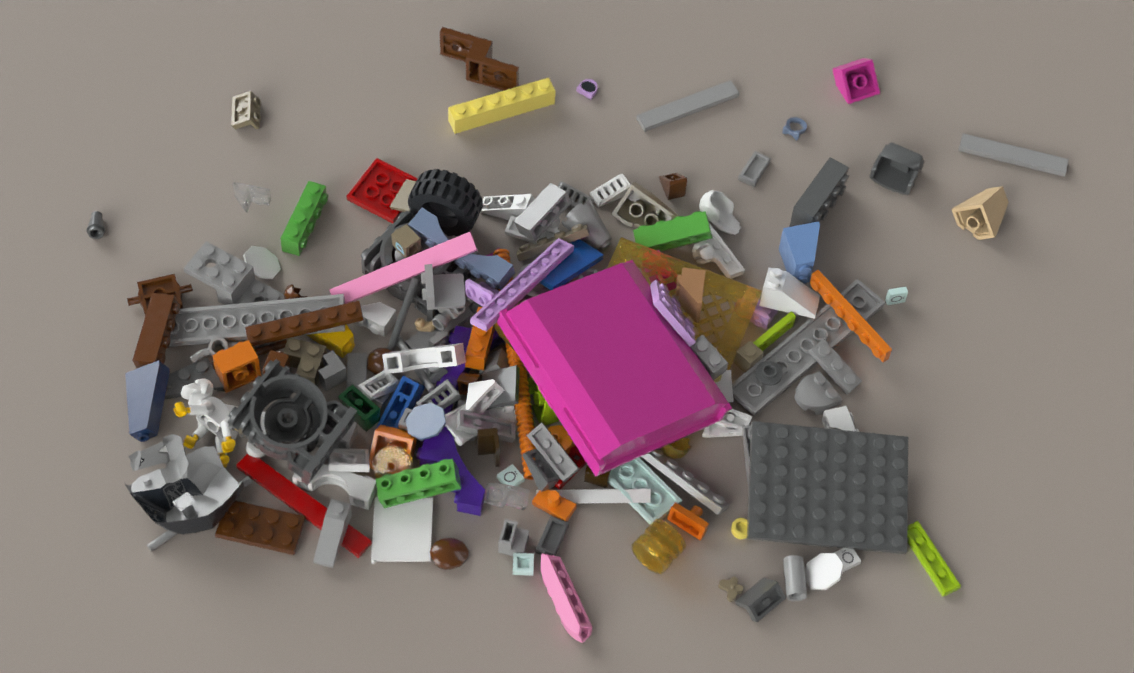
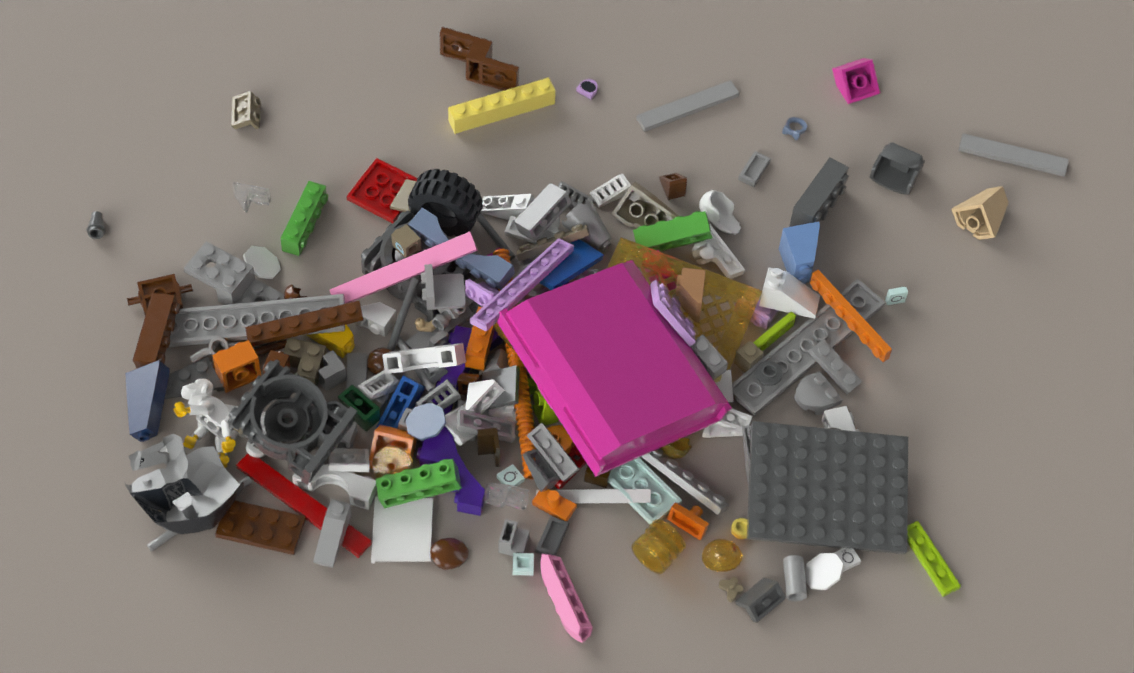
none -> dark grey bar [477,212,515,261]
none -> clear yellow hat [702,539,742,572]

